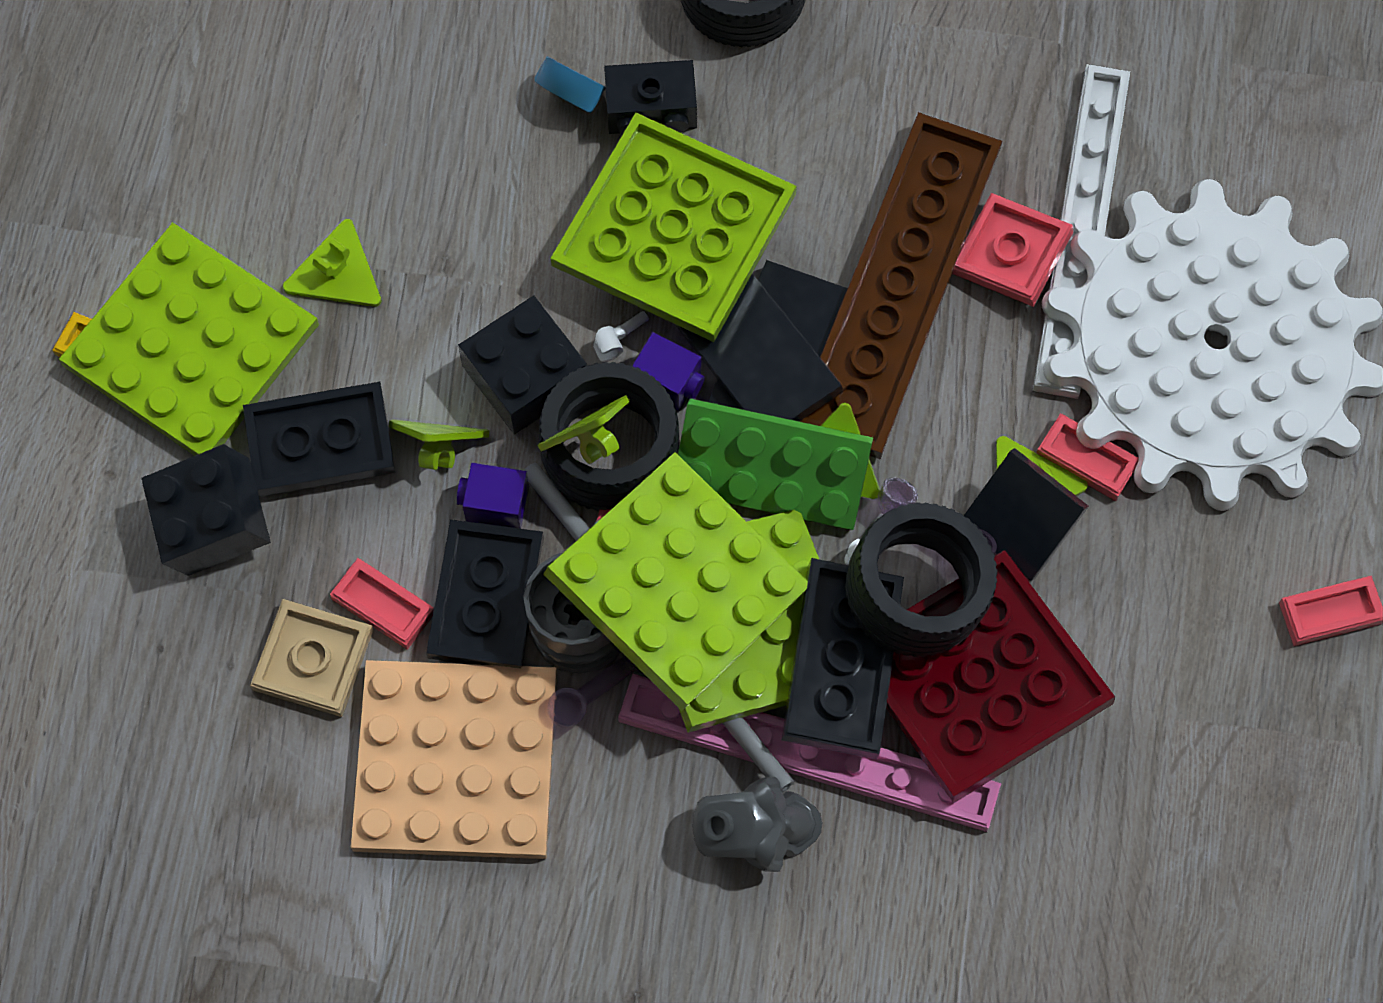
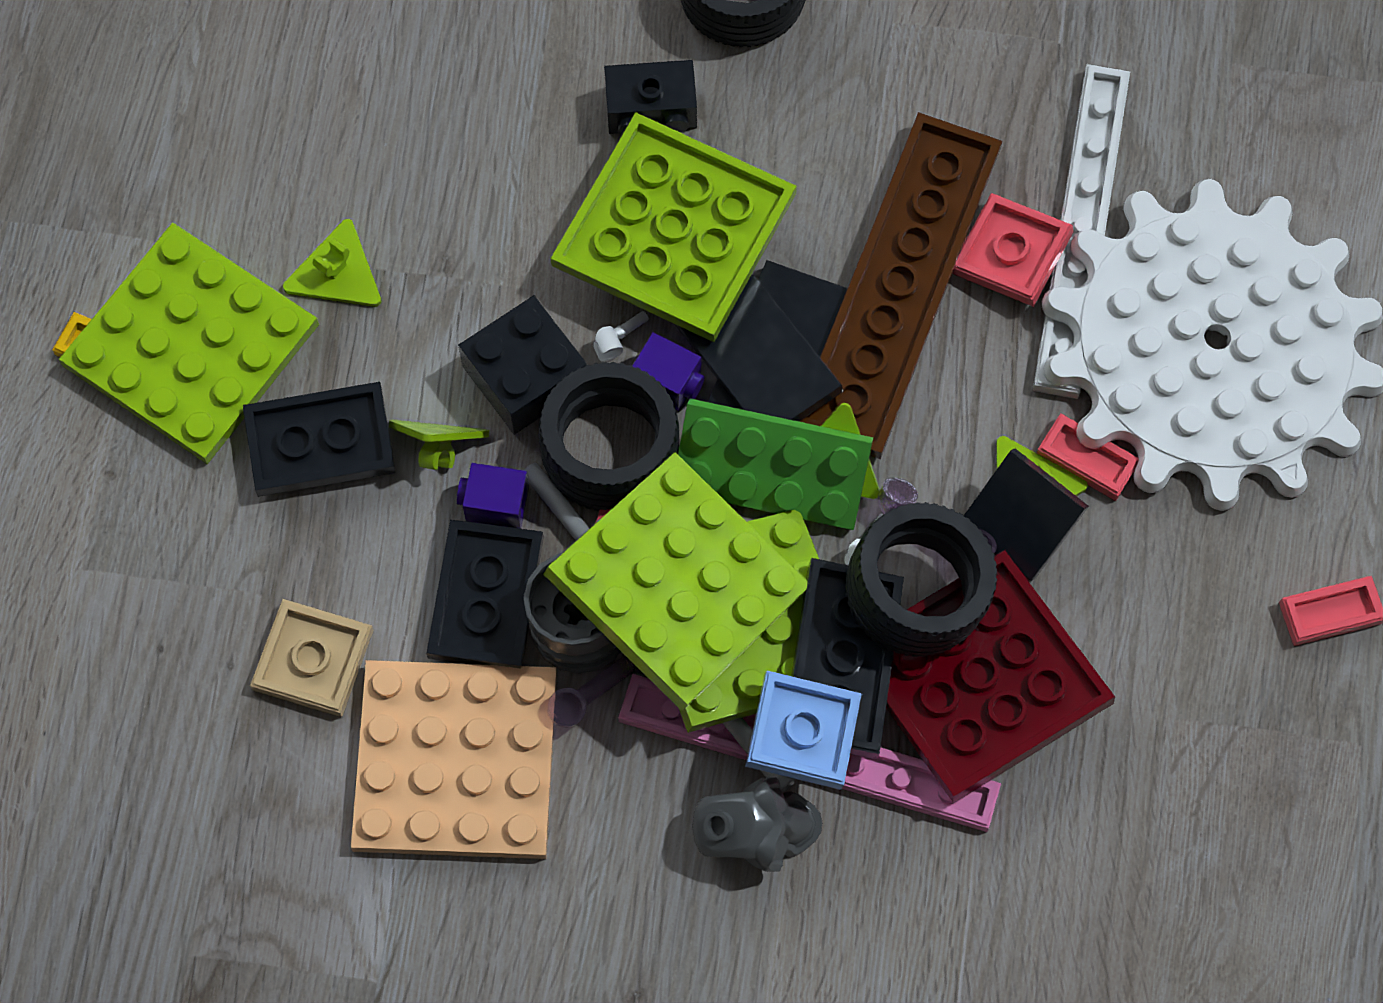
black brick [141,444,271,576] -> none
coral tile [330,558,434,650] -> none
dark azure hat [535,56,606,113] -> none
lime piece [537,395,630,464] -> none
none -> light blue tile [745,671,861,790]

